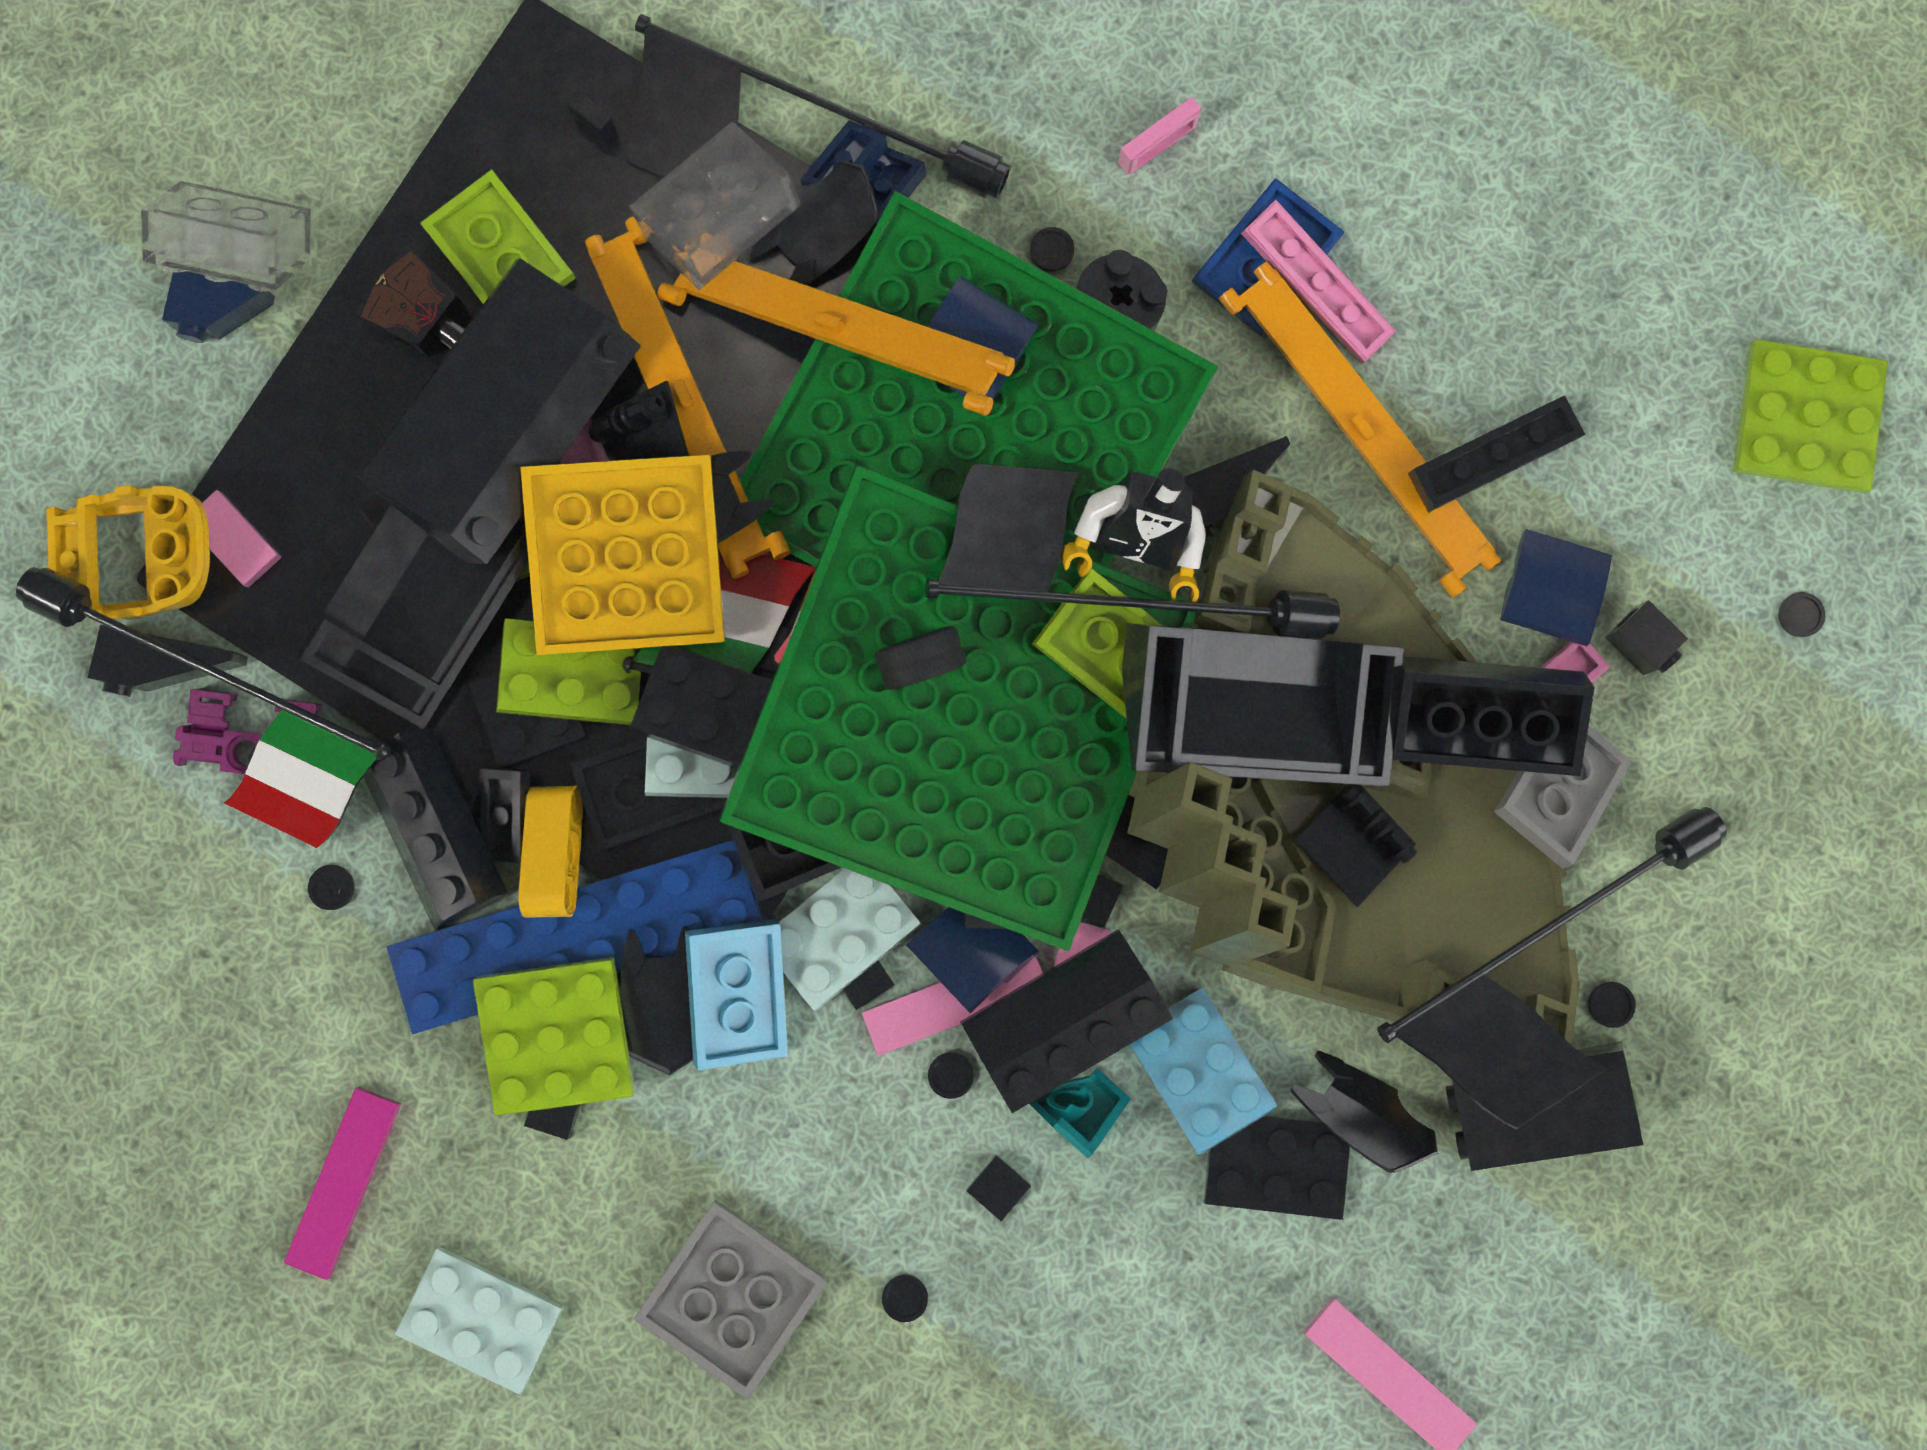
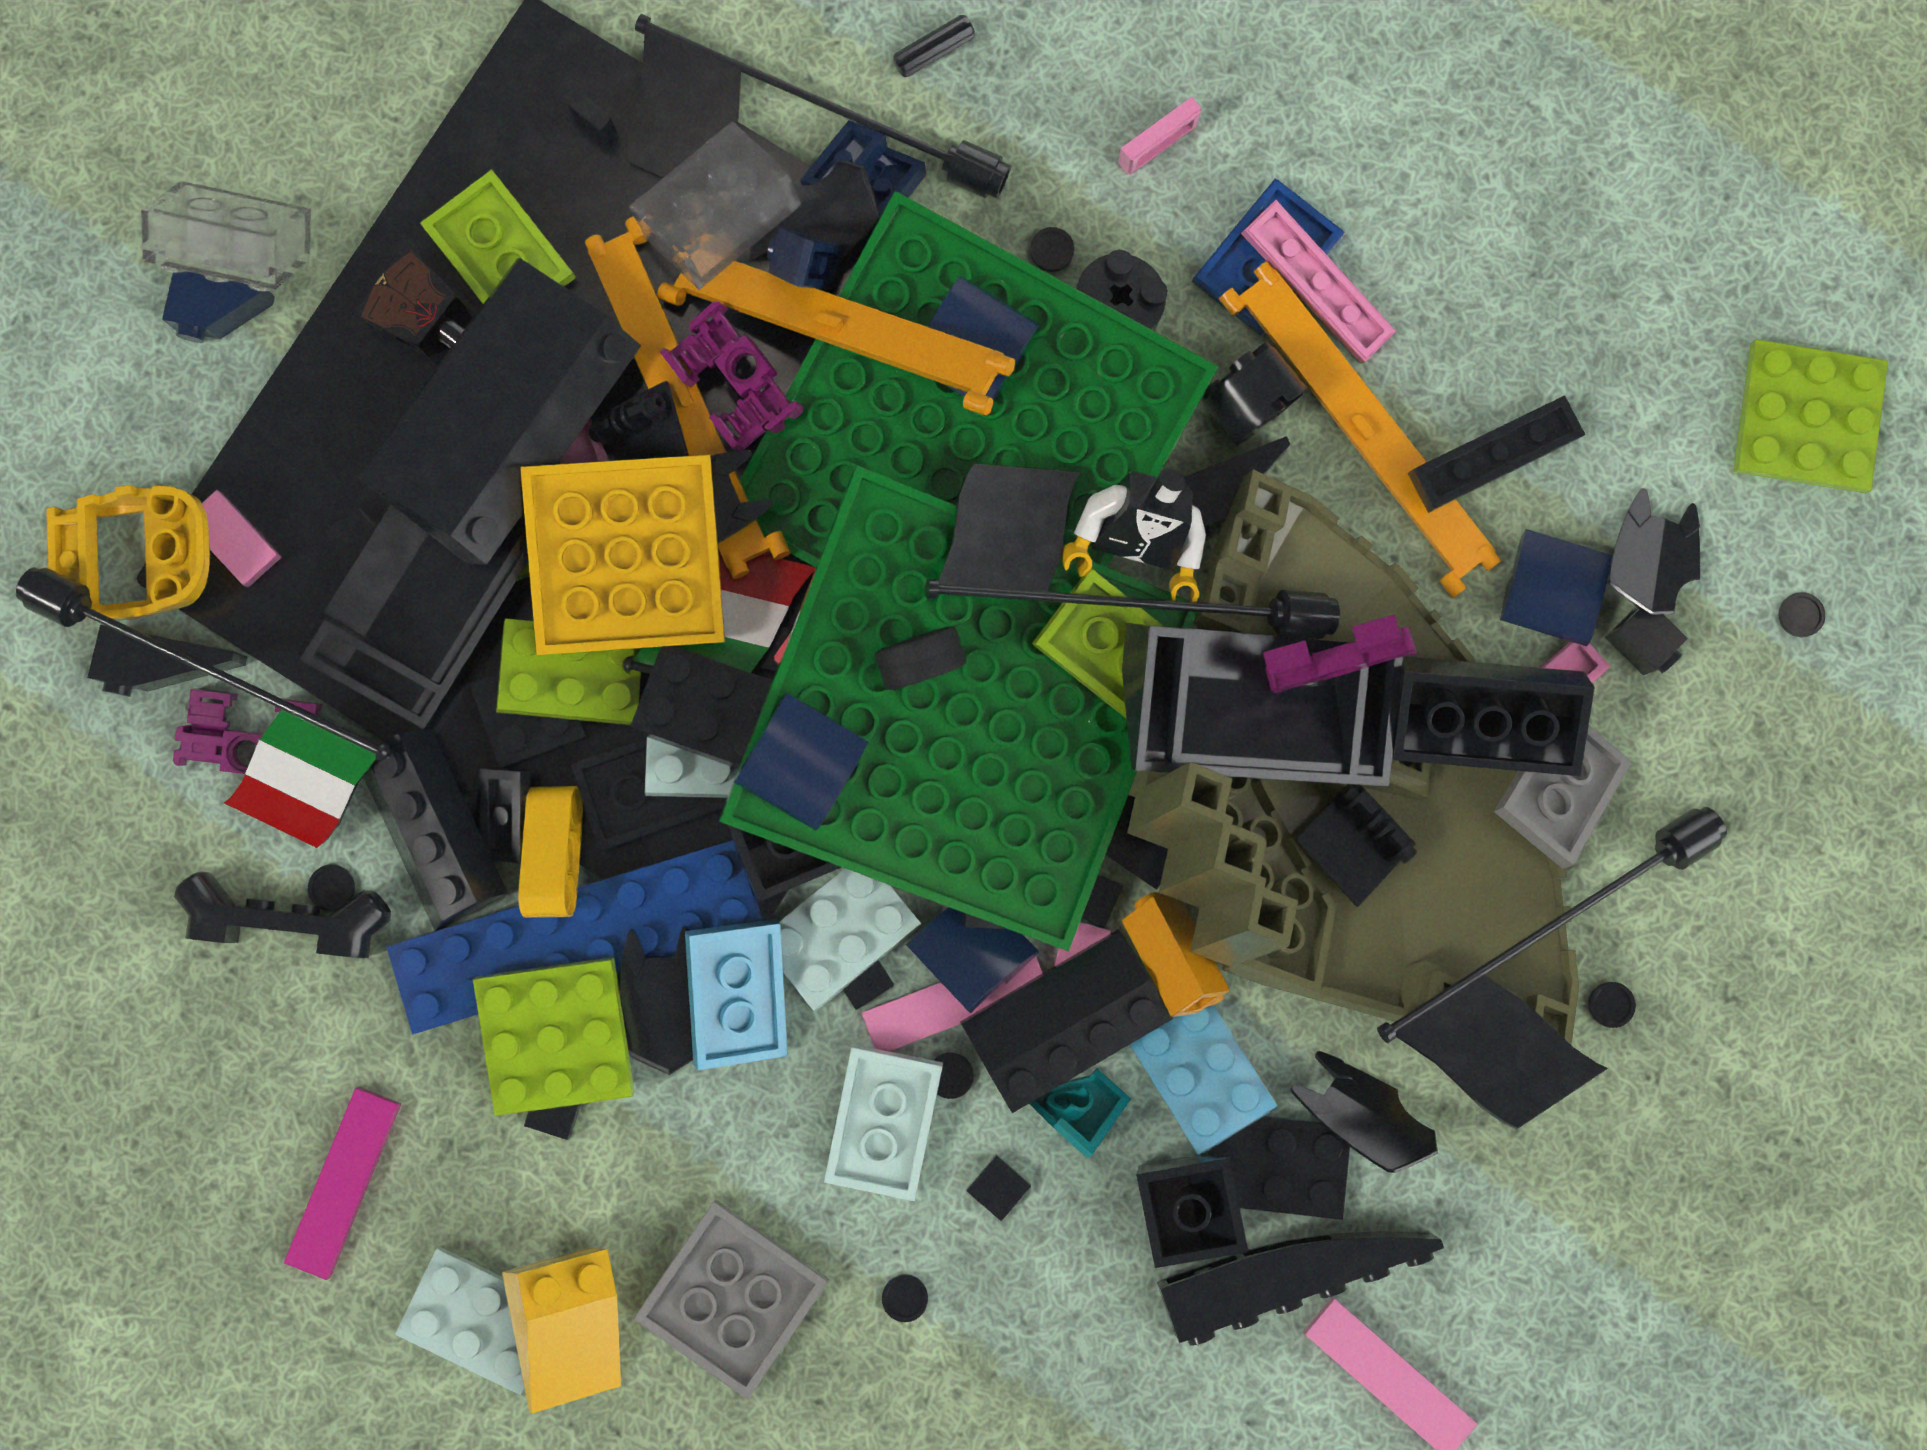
black slope [1446,1041,1643,1171] -> none
none -> black plate [174,871,391,958]
none -> yellow slope [502,1247,621,1413]
none -> magenta piece [660,301,803,451]
none -> dark blue slope [734,693,868,830]
none -> dark blue slope [767,228,844,289]
none -> light aqua plate [824,1044,943,1201]
none -> black axle [893,15,975,77]
none -> light orange brick [1122,892,1230,1017]
none -> black slope [1136,1156,1249,1268]
none -> black slope [1157,1231,1444,1346]
none -> black brick [1201,342,1308,447]
none -> magenta piece [1263,614,1417,693]
none -> black shield [1608,488,1700,615]

